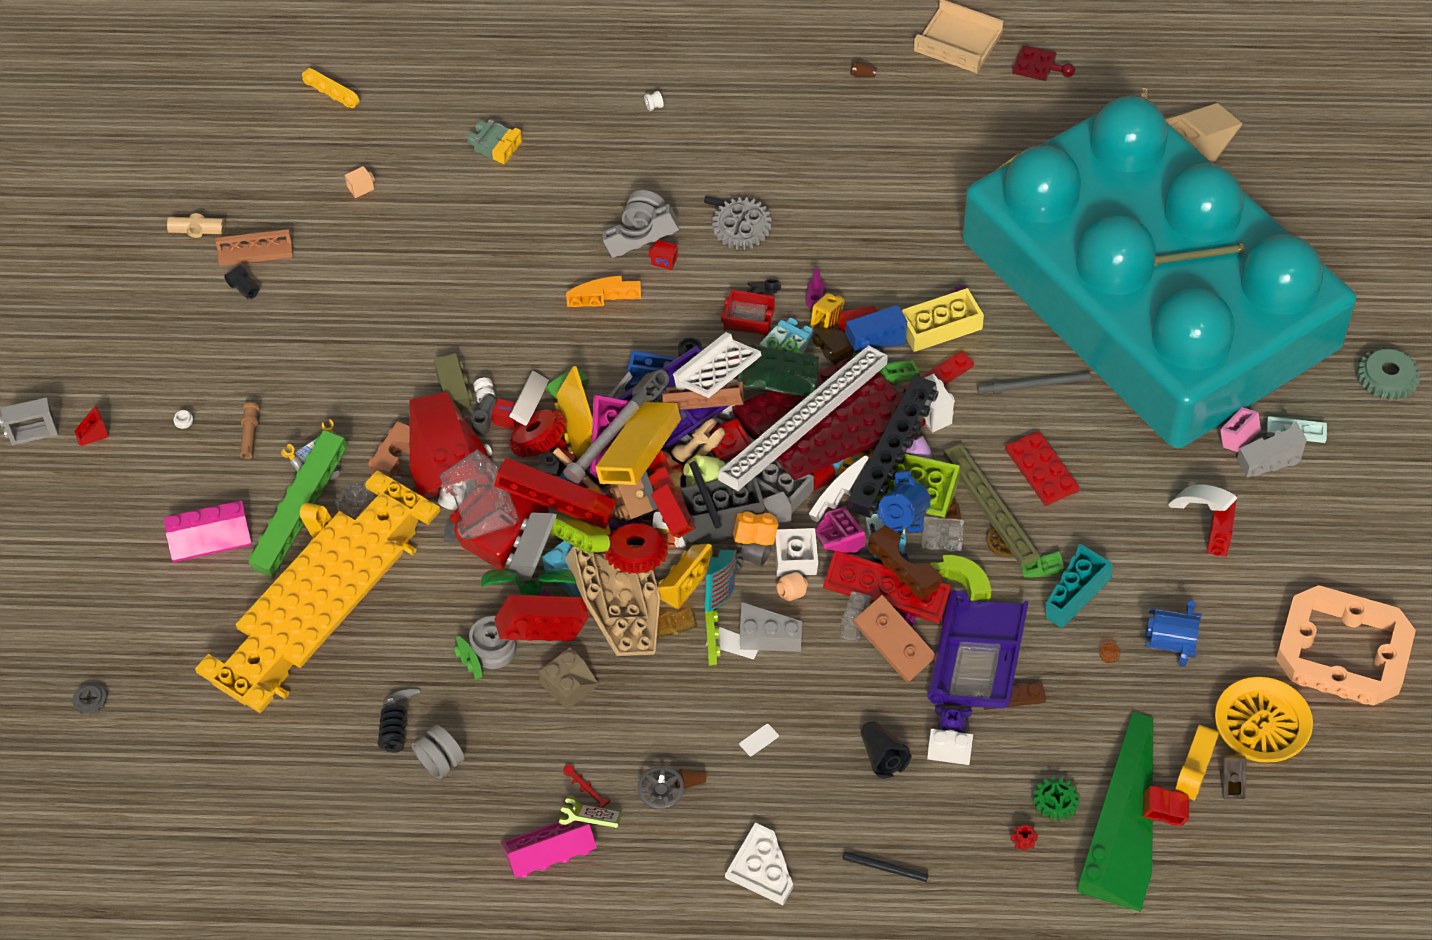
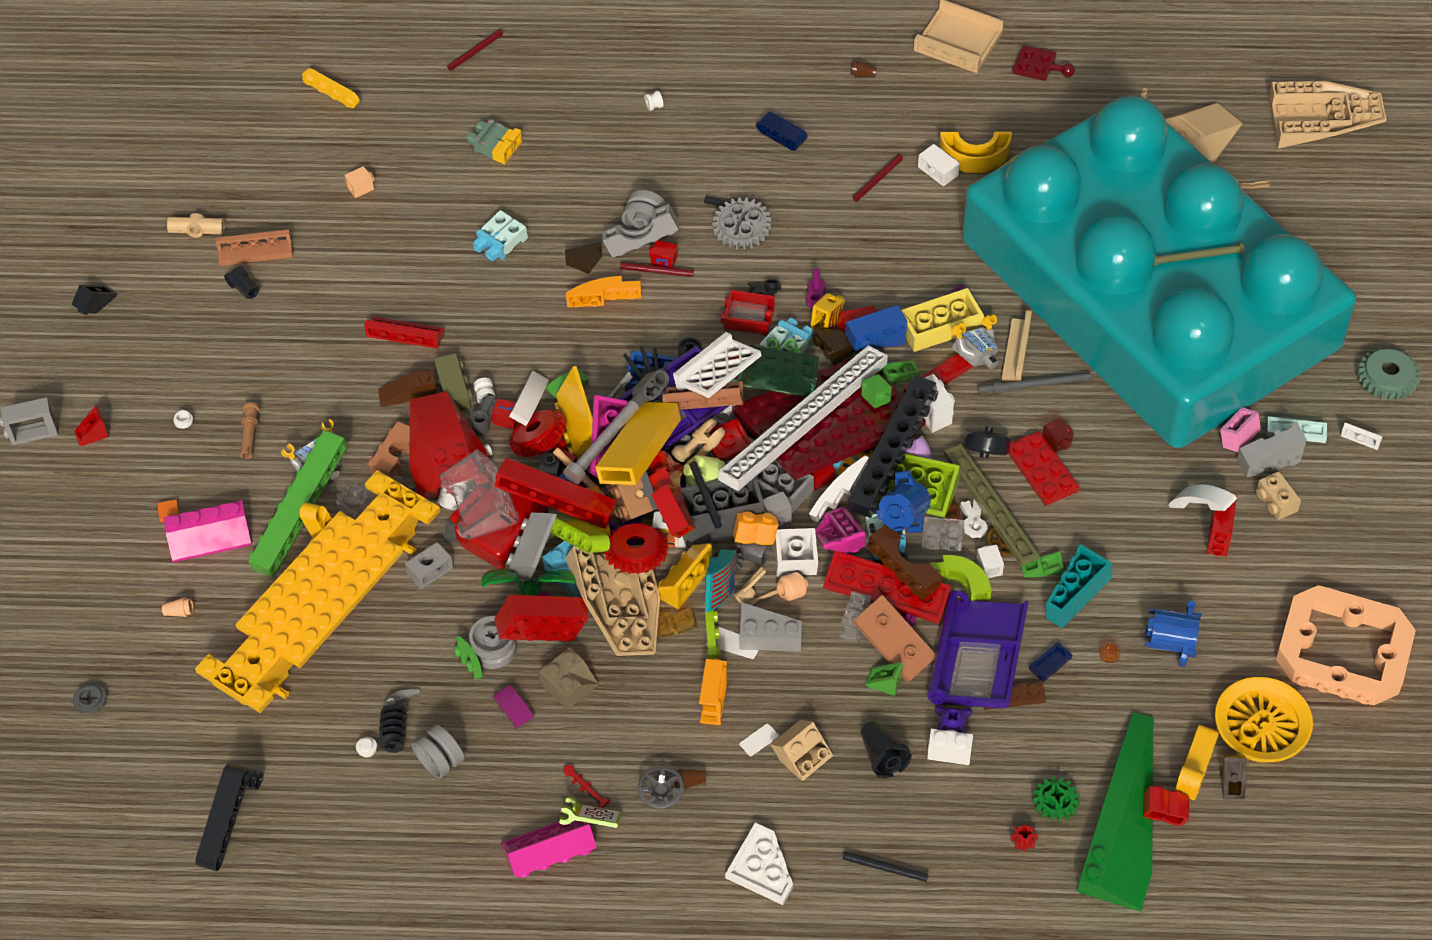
none -> black slope [72,285,117,315]
none -> orange tile [157,499,179,523]
none -> light nougat cone [162,597,194,617]
none -> black beam [195,764,263,872]
none -> white plate [356,737,377,757]
none -> red fence [364,316,445,349]
none -> reddish brown slope [378,369,437,407]
none -> light grey brick [405,542,453,589]
none -> dark red piece [447,29,503,71]
none -> light aqua hips [472,210,528,261]
none -> magenta slope [492,685,534,729]
none -> dark brown slope [564,242,602,274]
none -> dark red bar [620,262,694,277]
none -> black plant [623,346,659,381]
none -> light orange window [699,659,727,725]
none -> tan plant [734,567,778,606]
none -> clear blue beam [756,112,808,151]
none -> tan slope [770,720,833,781]
none -> dark red bar [852,155,903,202]
none -> bright green brick [861,374,892,408]
none -> bright green slope [865,662,903,696]
none -> white brick [918,144,960,187]
none -> yellow brick [939,131,1012,173]
none -> torso [951,315,999,370]
none -> white piece [960,499,987,538]
none -> black wheel [963,426,1011,458]
none -> white brick [976,545,1004,578]
none -> tan fence [1002,310,1032,382]
none -> clear blue tile [1029,642,1073,682]
none -> clear red brick [1043,418,1074,453]
none -> tan piece [1239,181,1270,189]
none -> tan brick [1256,472,1301,520]
none -> tan wedge [1269,81,1387,149]
none -> white slope [1341,423,1382,450]

